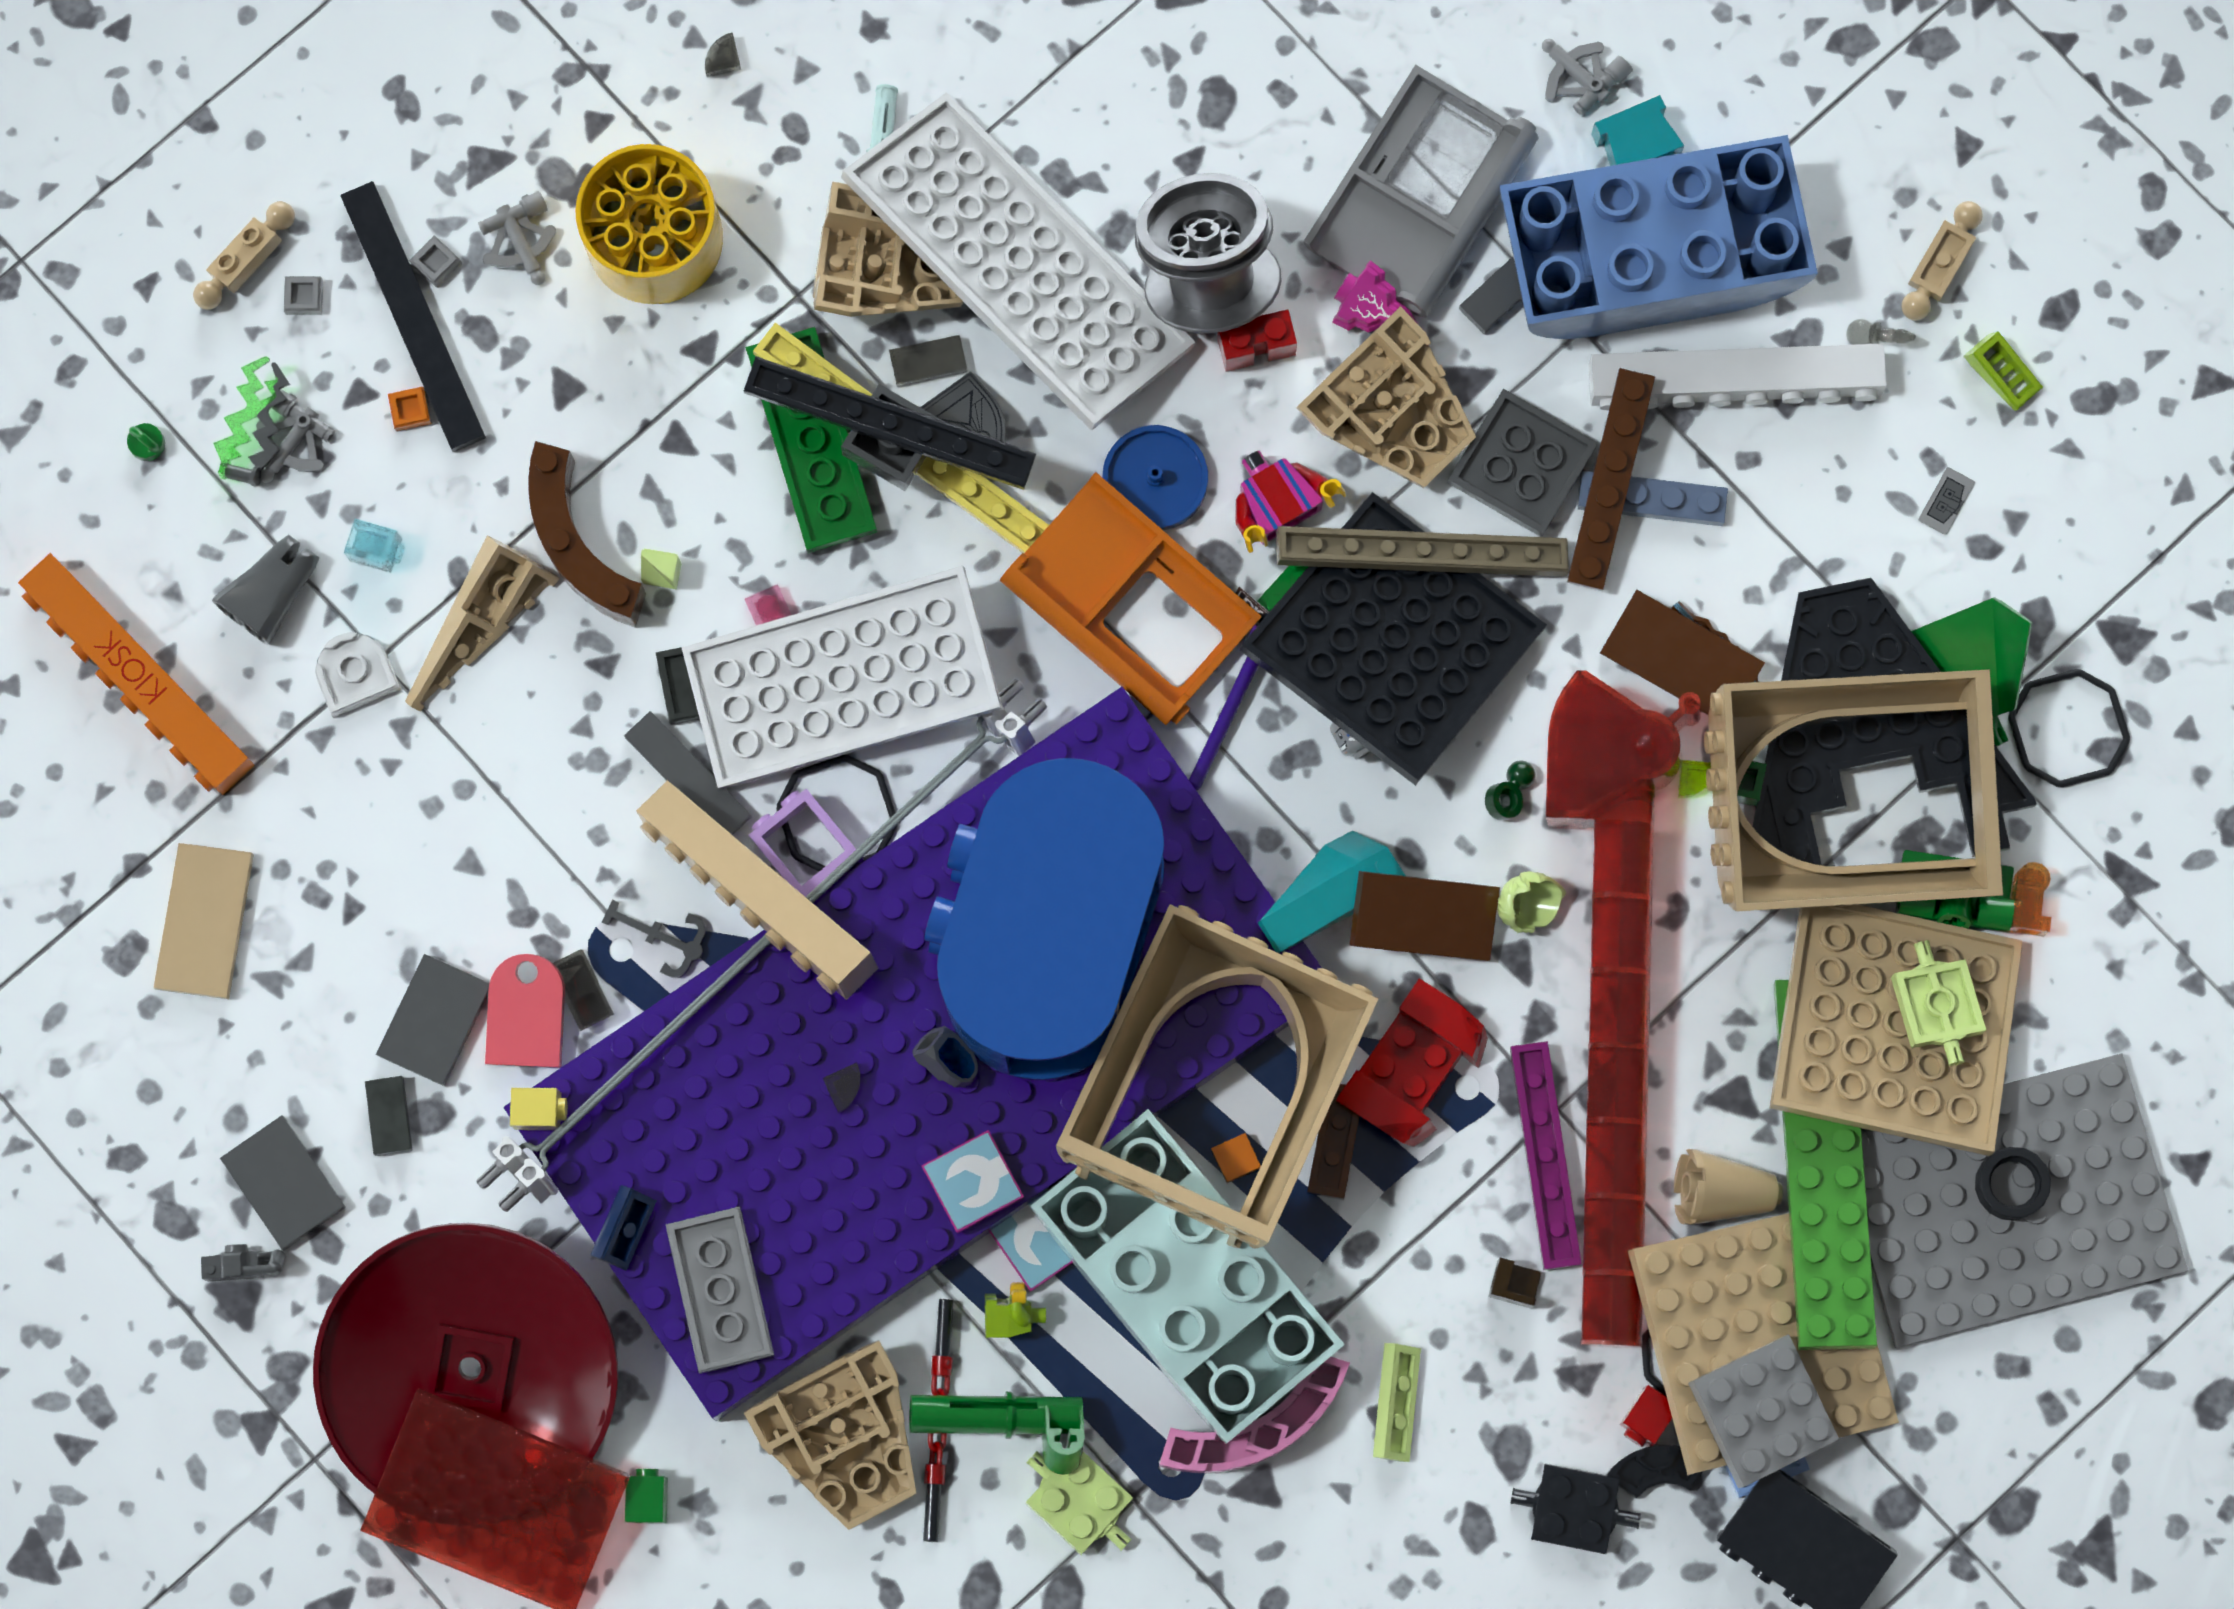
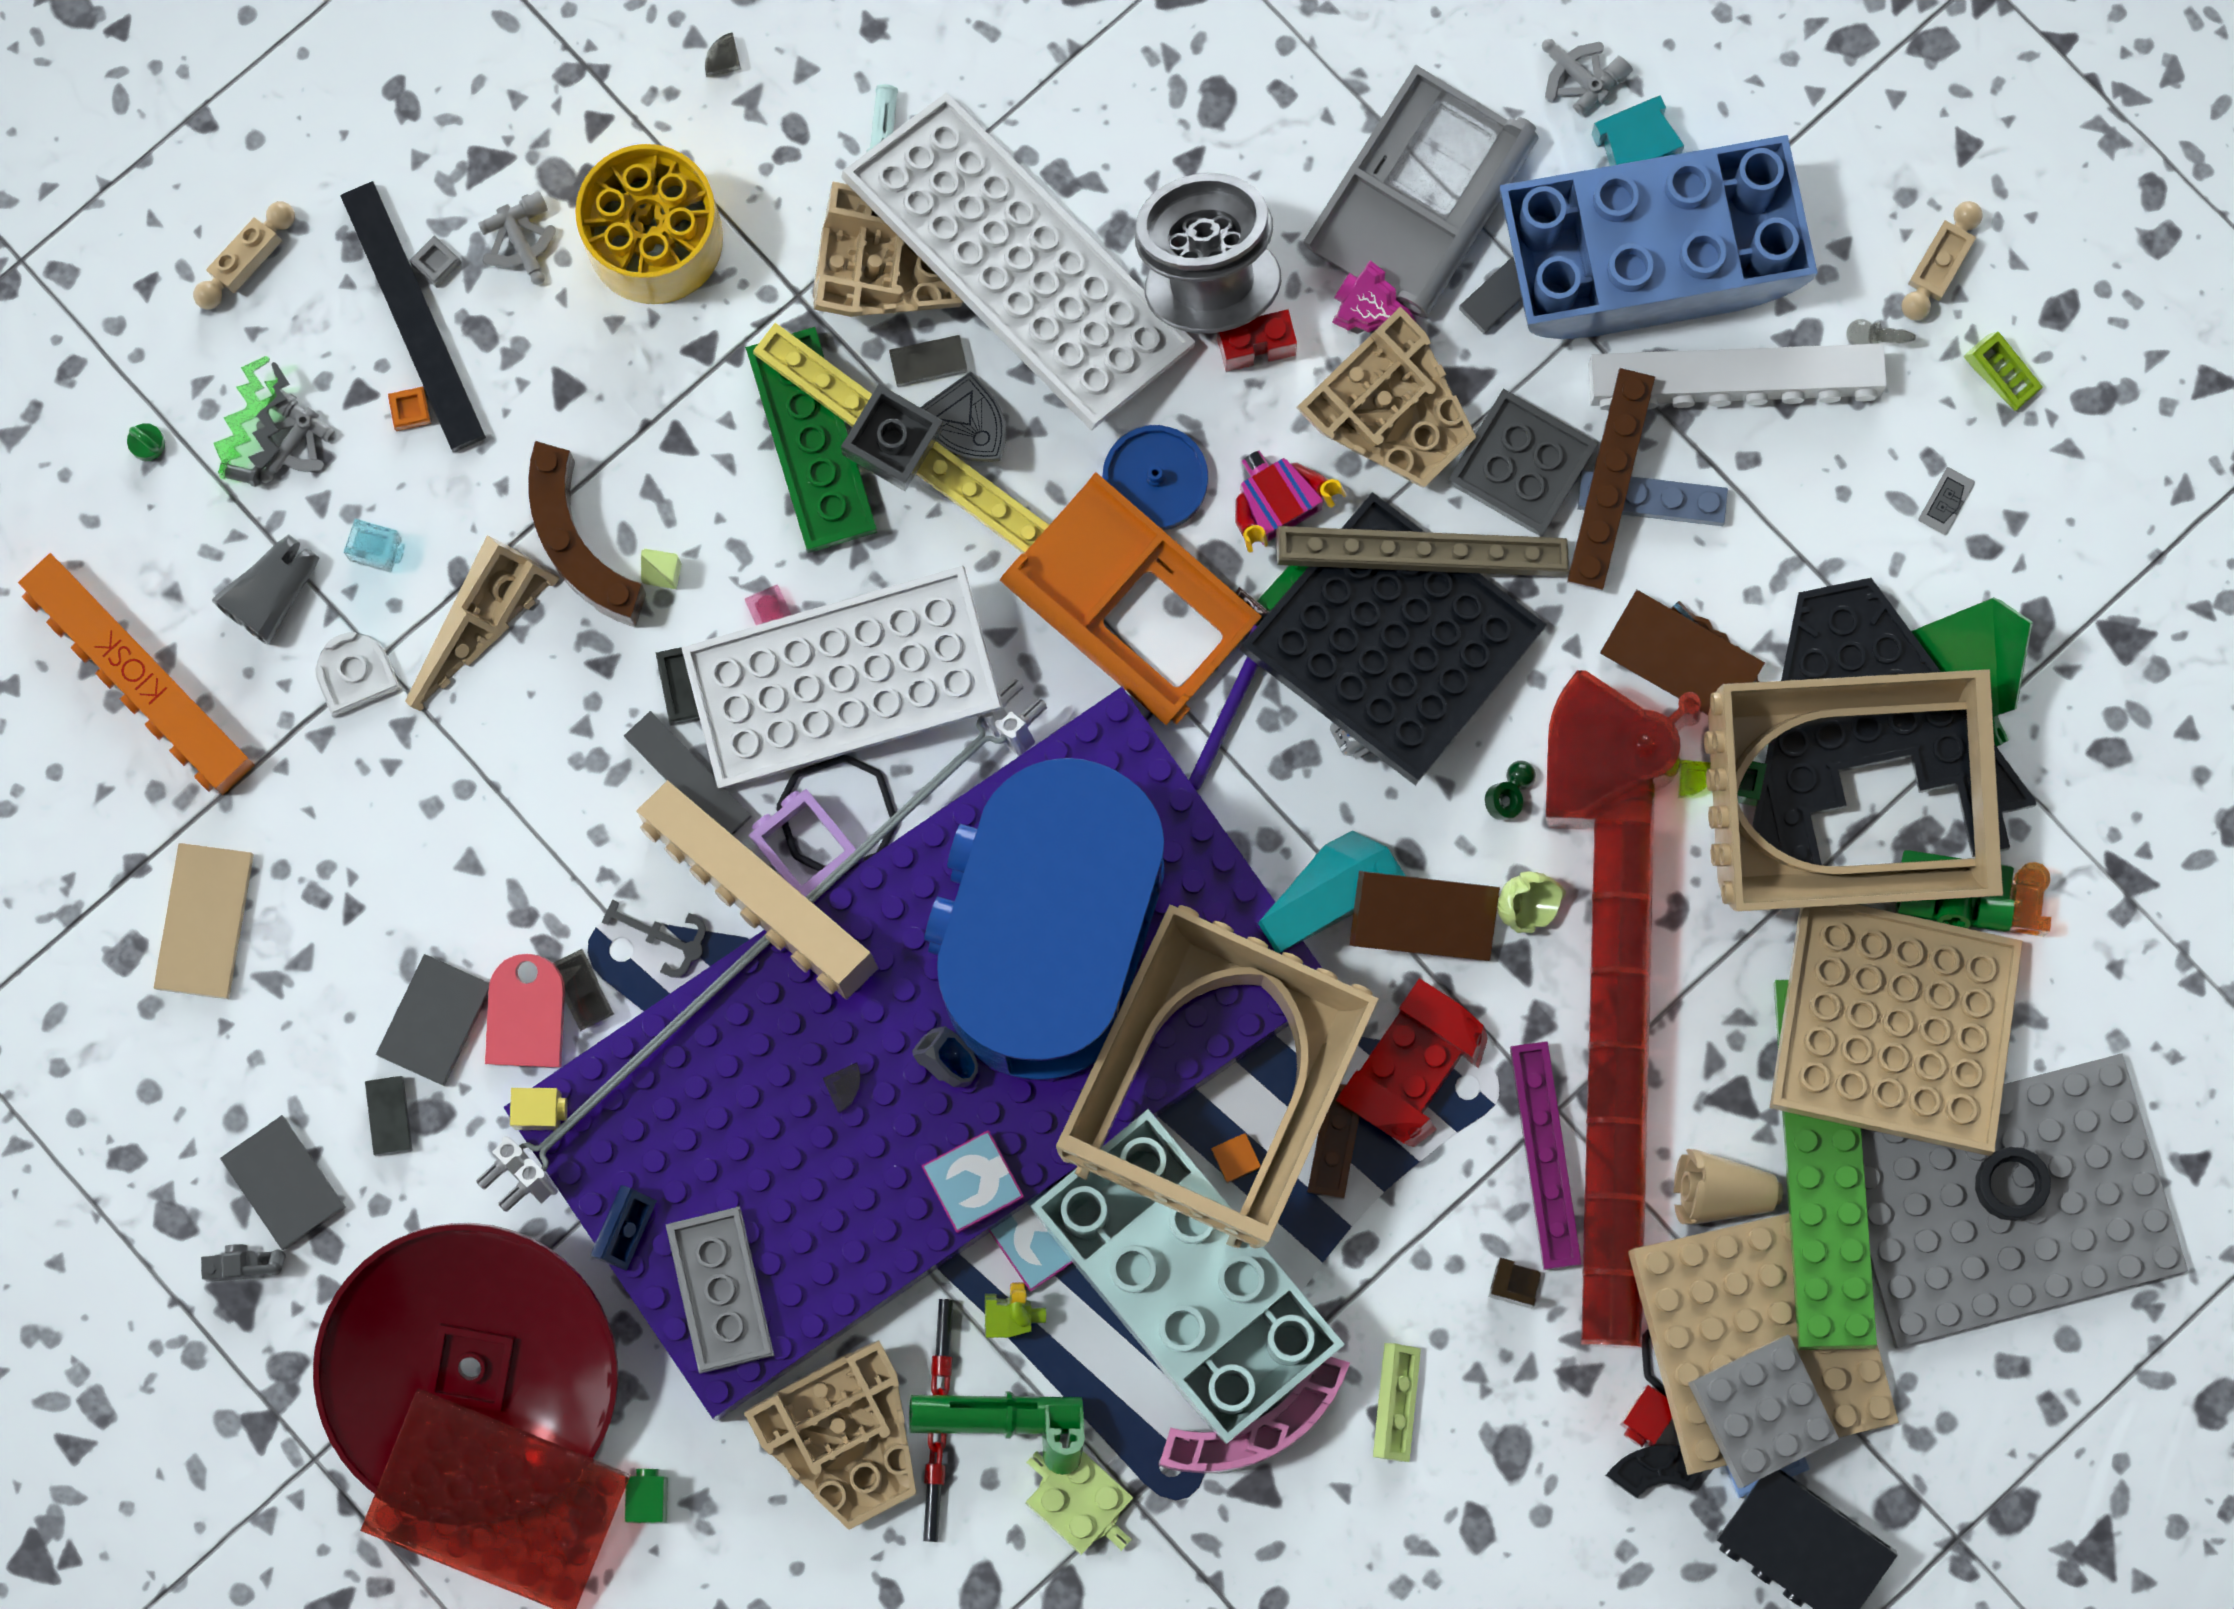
light grey tile [284,276,323,315] -> none
black tile [743,356,1036,490] -> none
black plate [1510,1463,1641,1554] -> none
yellowish green plate [1891,940,1986,1066] -> none
black piece [2008,669,2130,788] -> none

